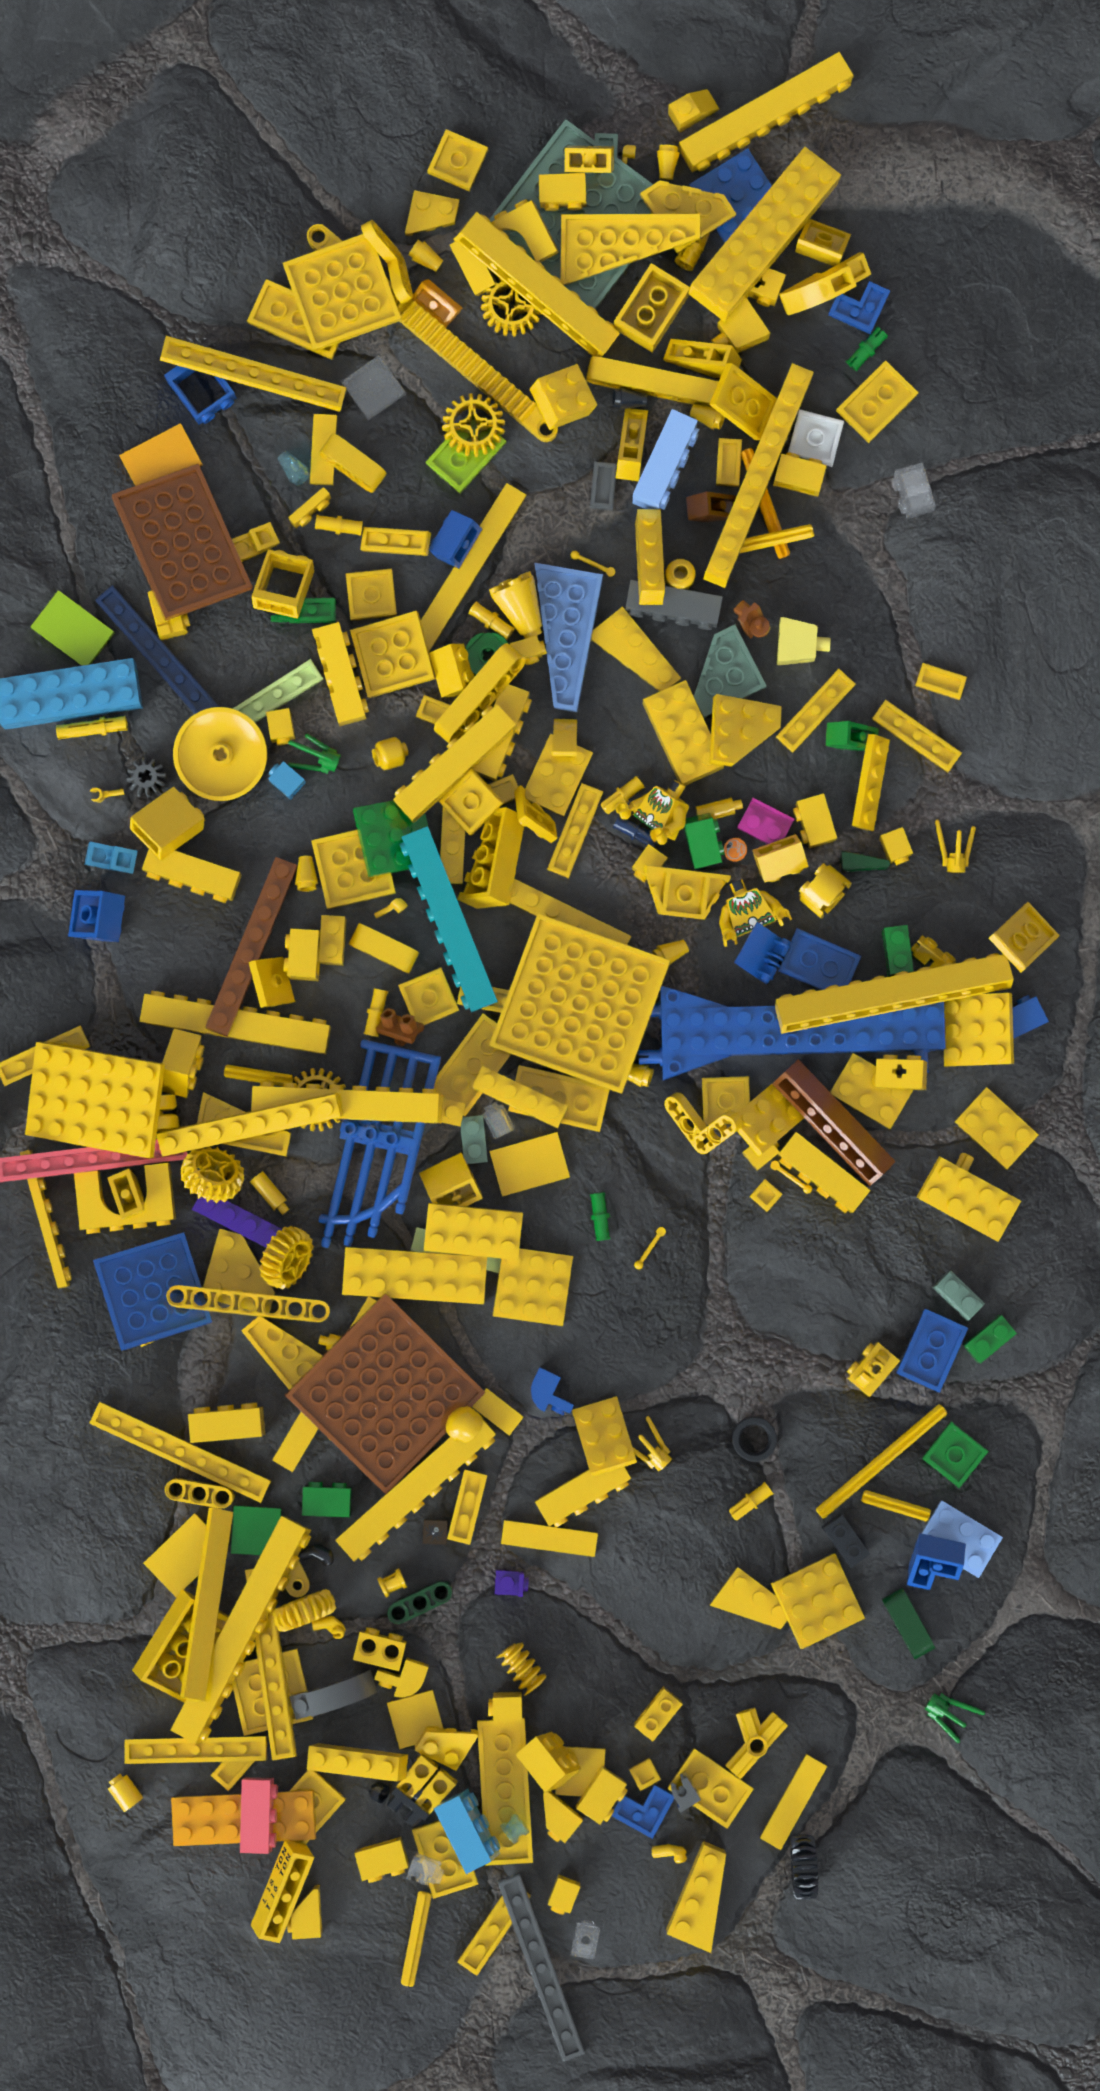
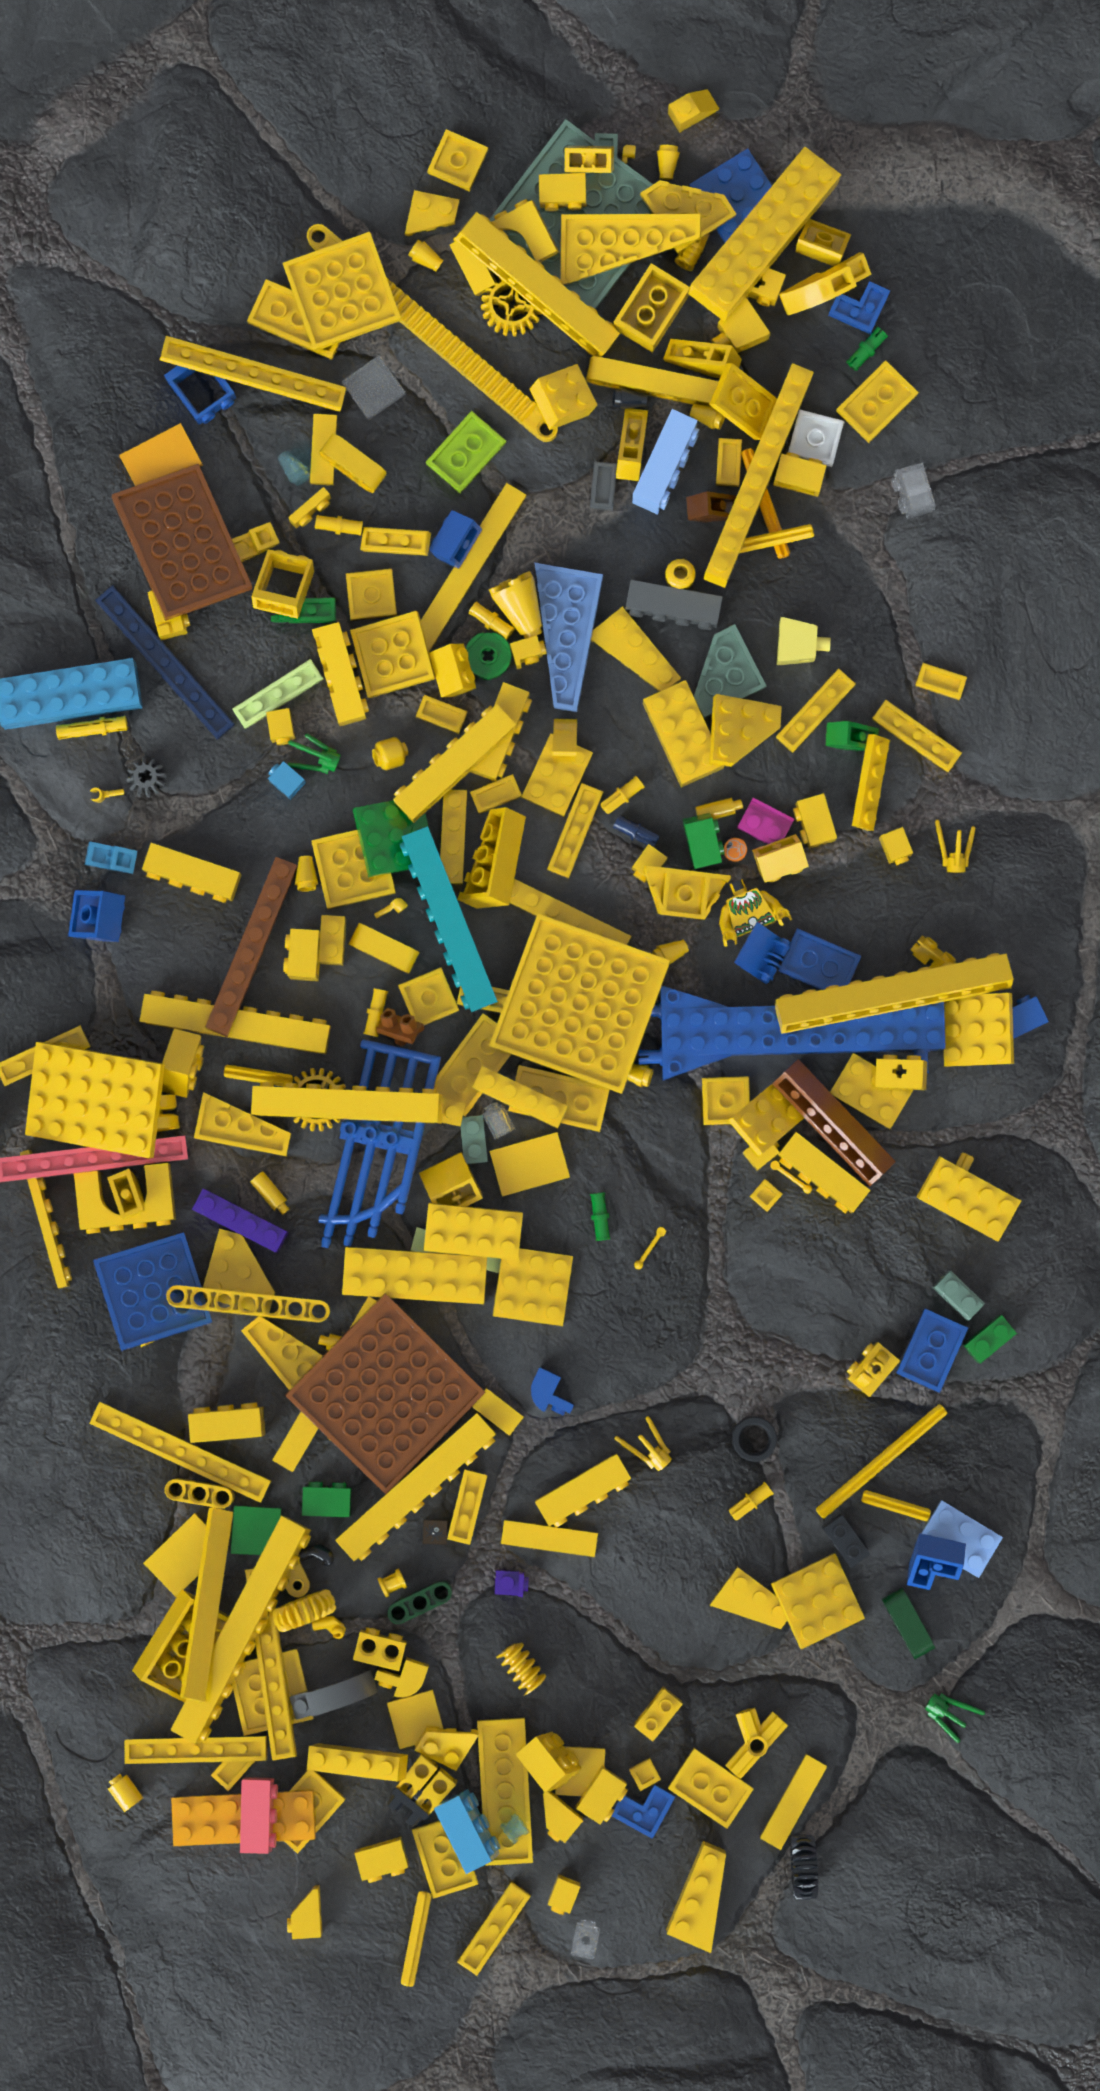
lime tile [31,590,115,666] -> none
yellow brick [130,787,204,860] -> none
yellow plate [156,1092,343,1157] -> none
yellow dish [173,707,268,801] -> none
yellow gear [181,1146,244,1204] -> none
yellow plate [249,957,295,1008] -> none
yellow brick [251,1840,315,1943] -> none
yellow gear [259,1226,314,1290] -> none
yellow beam [361,220,413,304] -> none
black hinge [369,1782,390,1803] -> none
clear brick [406,1852,444,1886] -> none
light orange slope [412,279,463,328] -> none
yellow beam [434,643,526,743] -> none
yellow tile [439,769,504,835] -> none
yellow gear [442,393,505,457] -> none
yellow hair [446,1406,483,1443] -> none
yellow brick [488,1692,523,1722] -> none
dark grey tile [497,1872,585,2062] -> none
yellow wing [514,785,557,843] -> none
yellow hinge [570,551,615,577] -> none
yellow plate [572,1396,637,1476] -> none
yellow torso [615,780,689,845] -> none
yellow brick [635,509,665,605] -> none
yellow arm [651,1844,687,1863] -> none
yellow beam [665,1092,743,1154] -> none
dark grey hinge [671,1771,701,1813] -> none
yellow brick [678,52,853,173] -> none
dark orange hips [734,600,770,639] -> none
yellow brick [799,863,852,919] -> none
dark green slope [840,851,890,872] -> none
green brick [882,925,914,977] -> none
green tile [922,1421,988,1488] -> none
yellow plate [954,1087,1039,1170] -> none
yellow tile [989,902,1060,972] -> none

